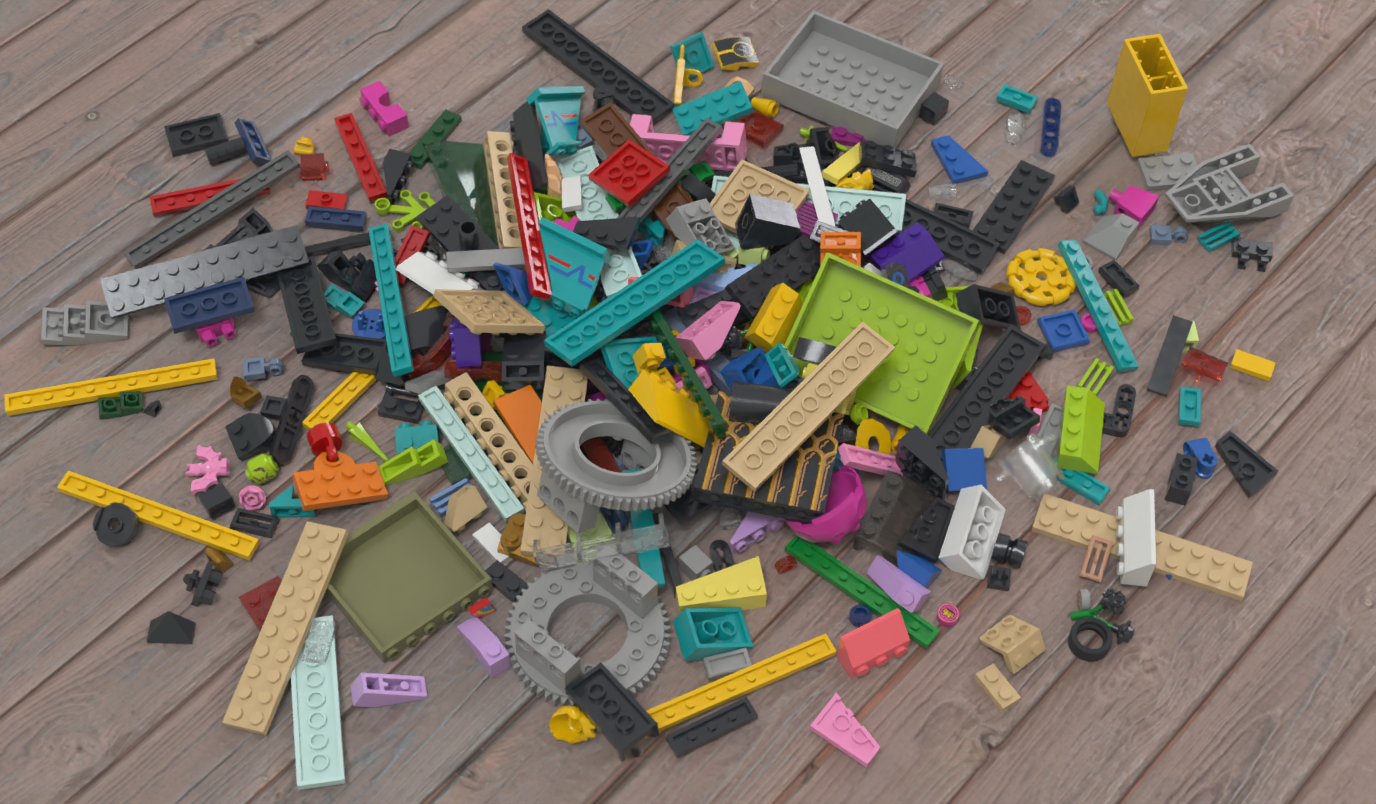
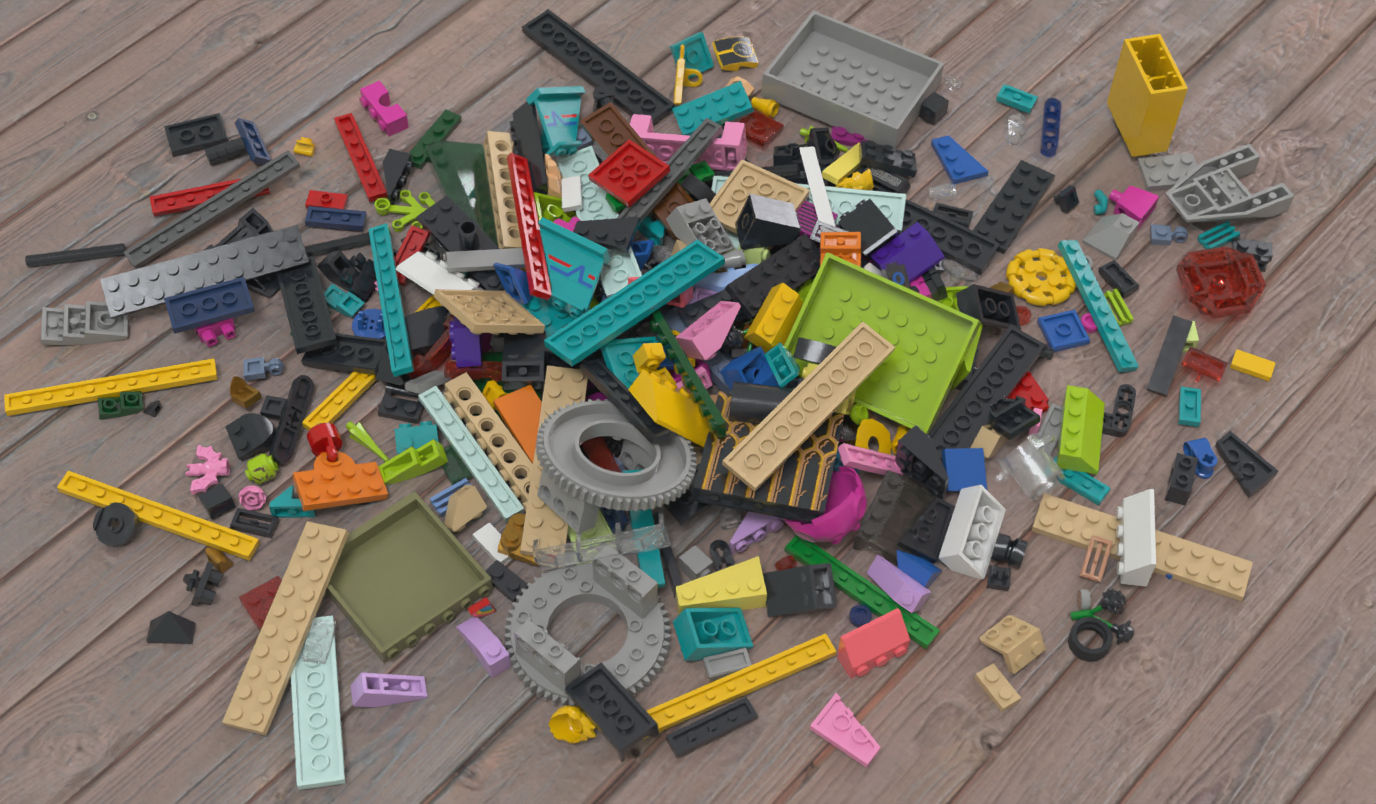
clear red brick [300,153,329,181] -> none
tile [936,603,959,626] -> none
lime tile [1077,358,1114,396] -> none
none -> black axle [25,243,126,267]
none -> light grey cone [718,249,746,270]
none -> black slope [763,563,837,617]
none -> clear red piece [1176,247,1266,318]

